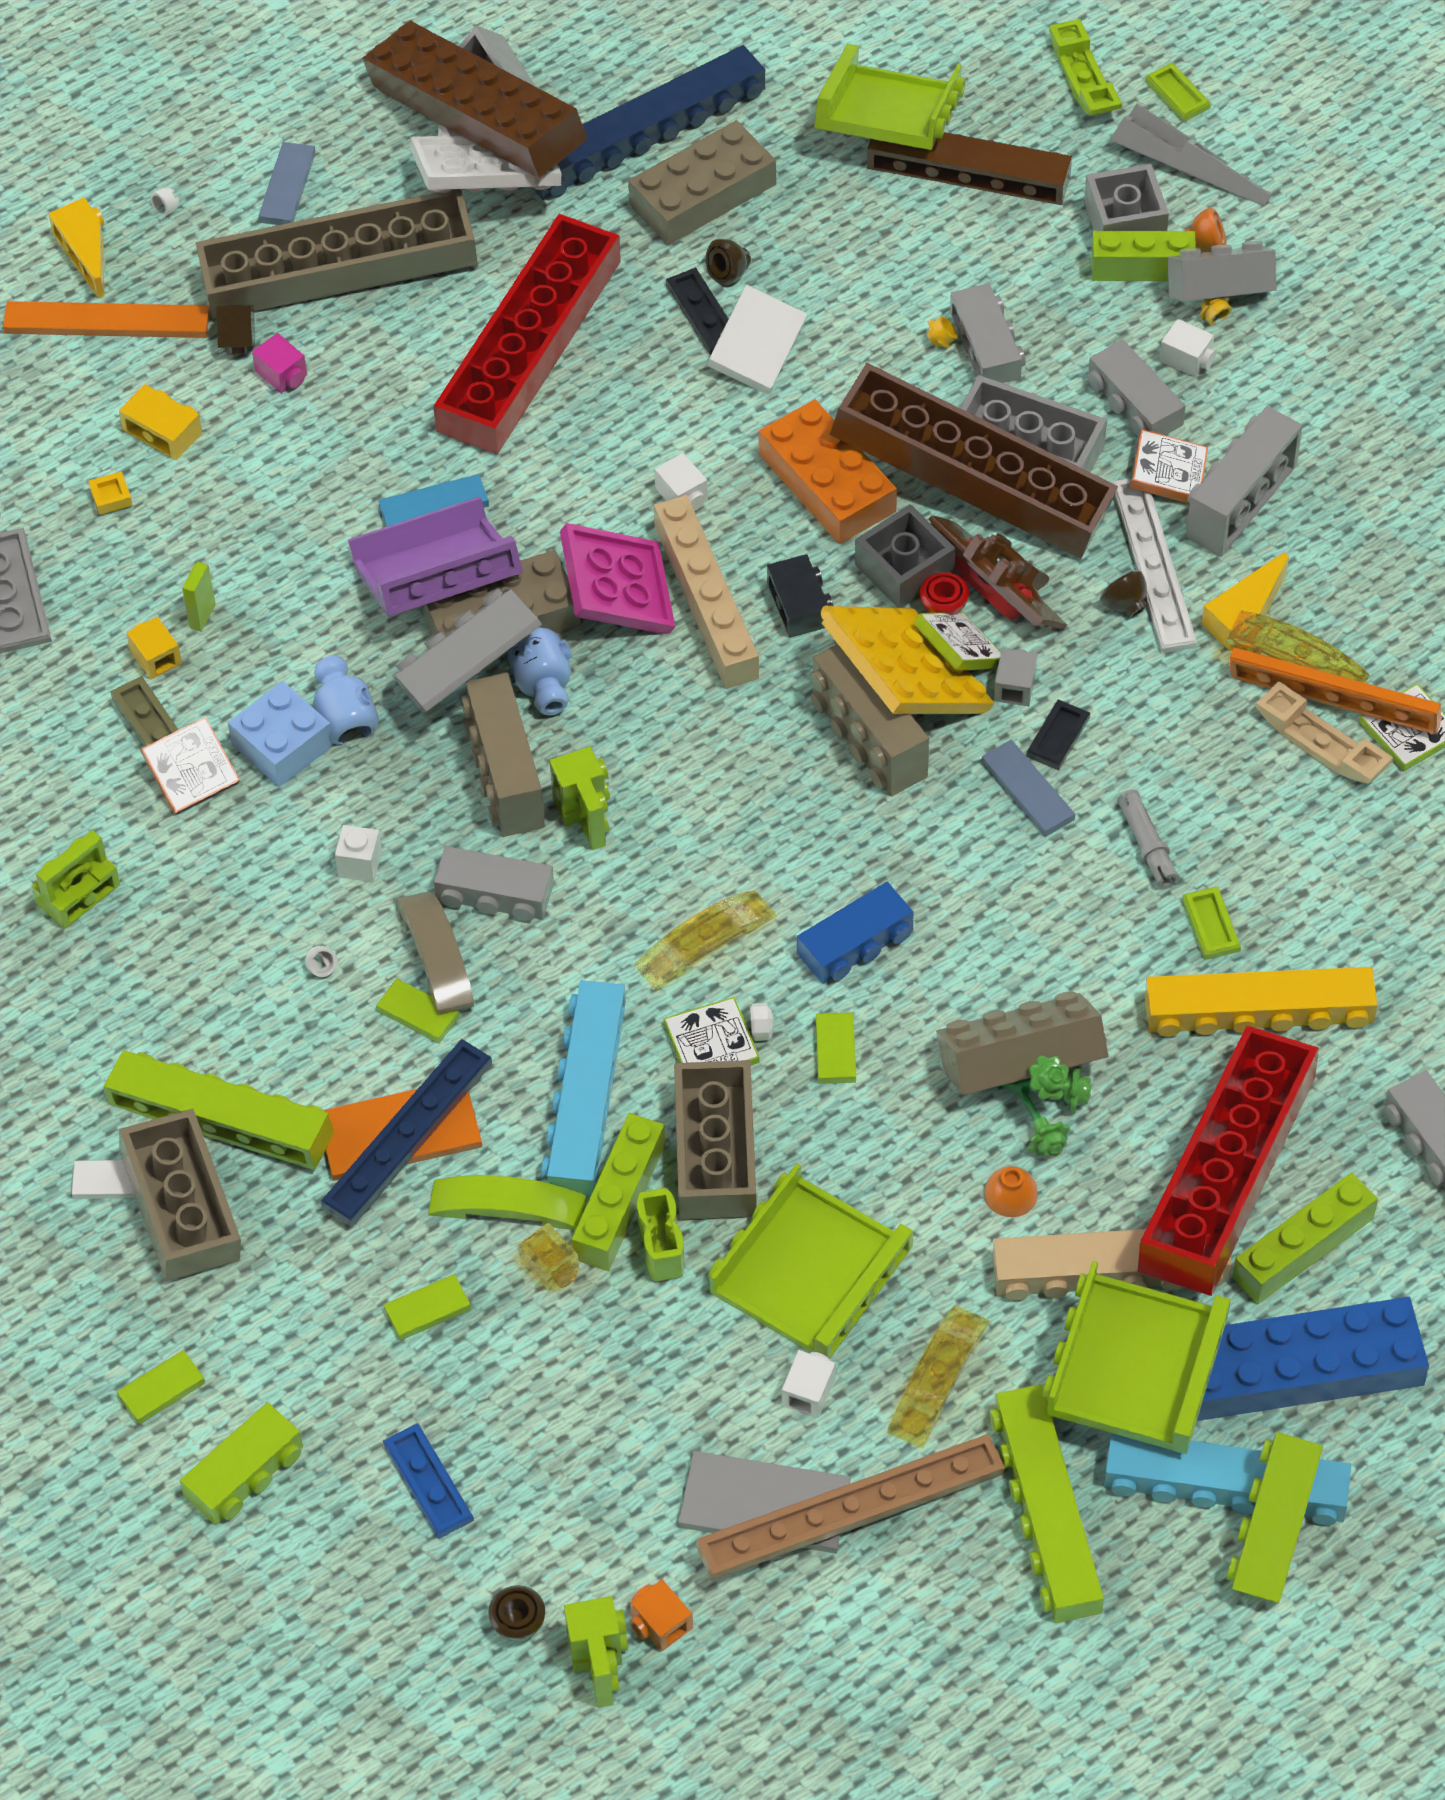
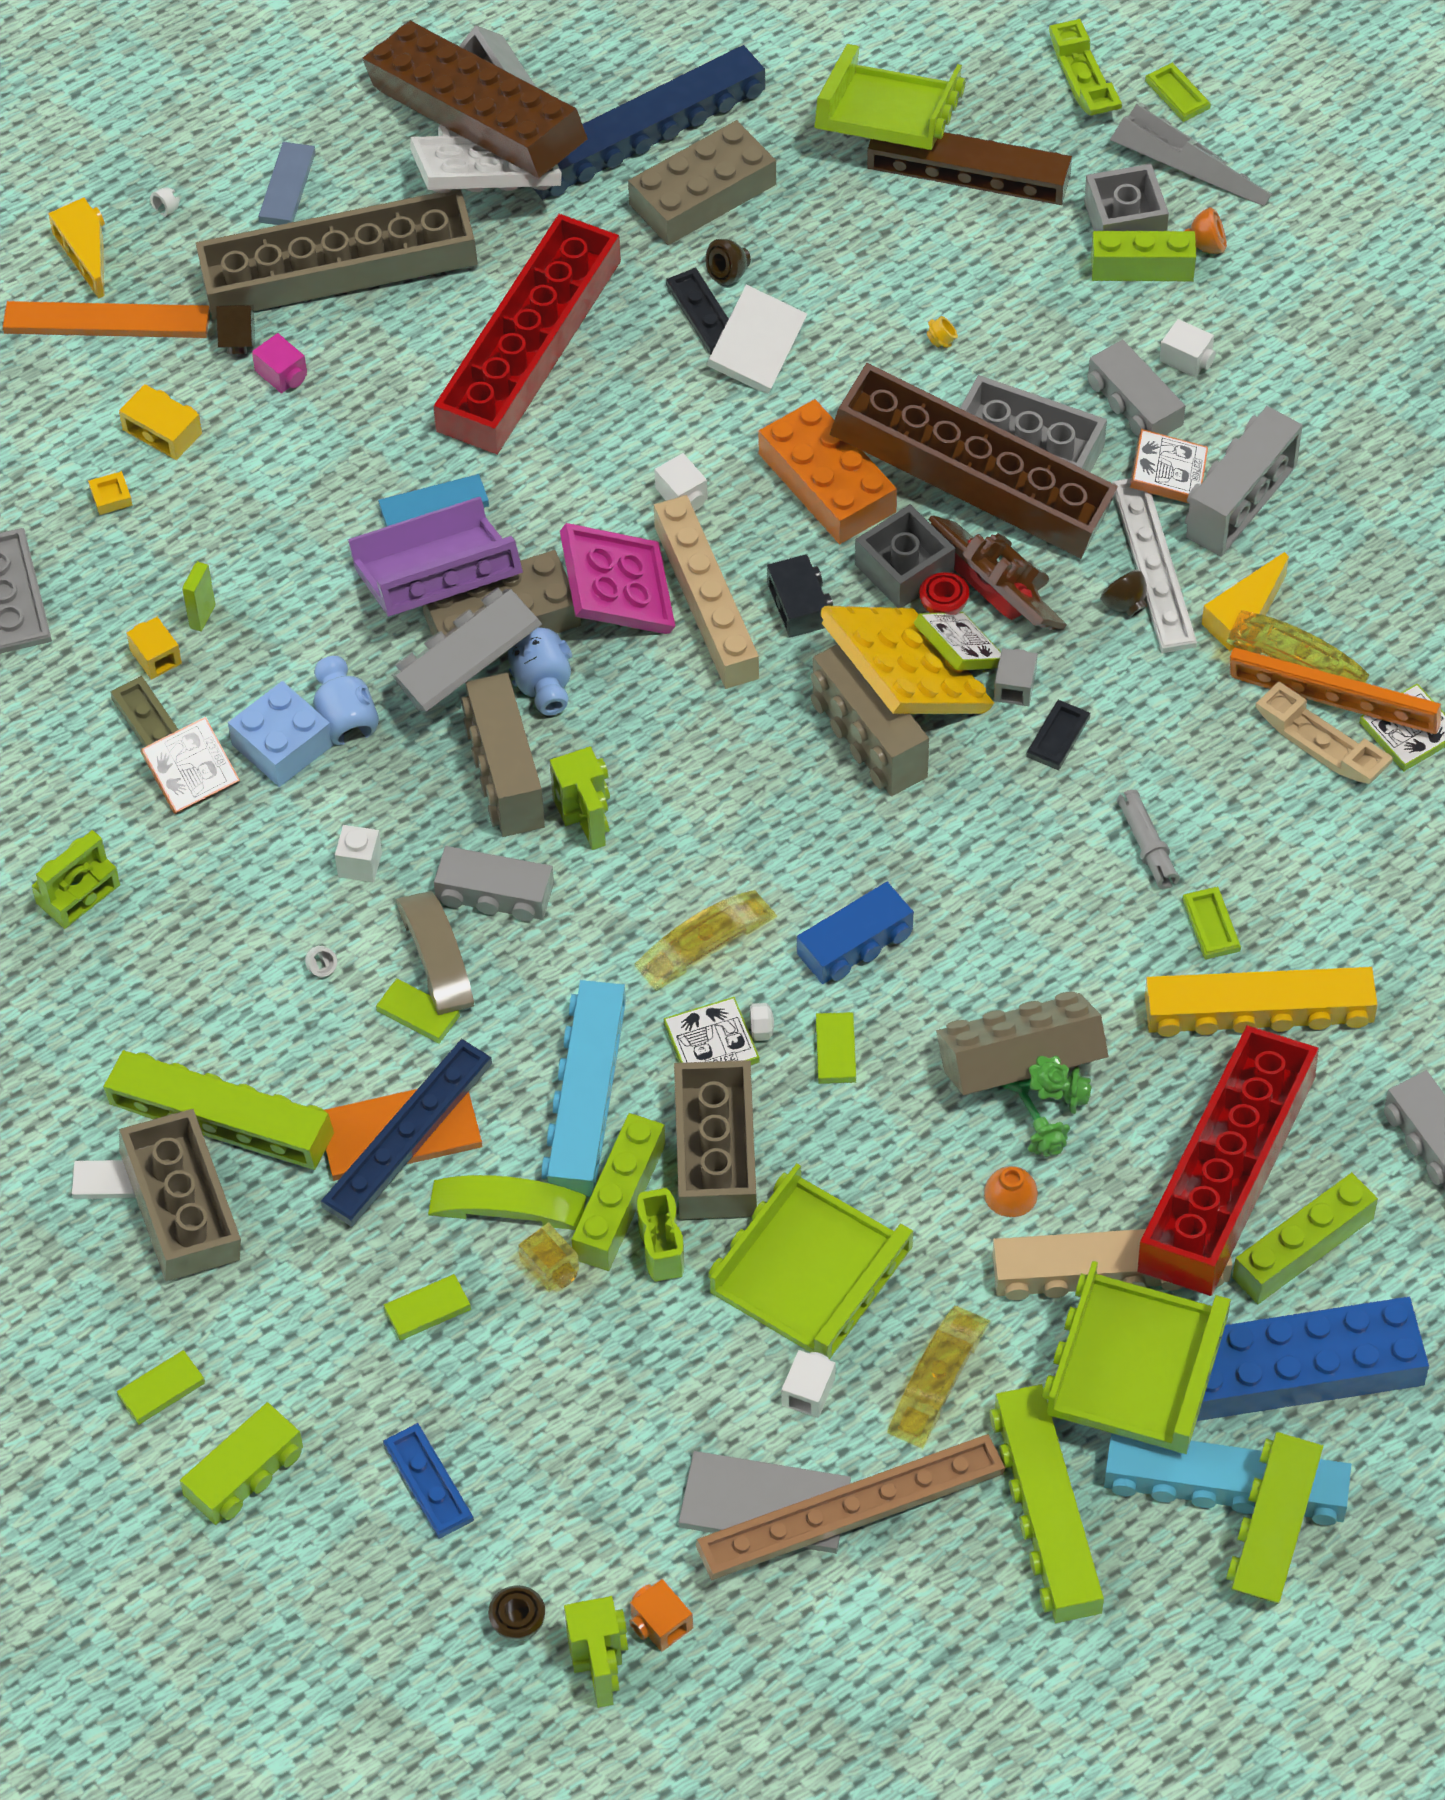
light grey brick [950,283,1026,383] -> none
sand blue tile [982,739,1075,837] -> none
light grey brick [1168,241,1277,302] -> none
yellow plate [1200,296,1232,326] -> none

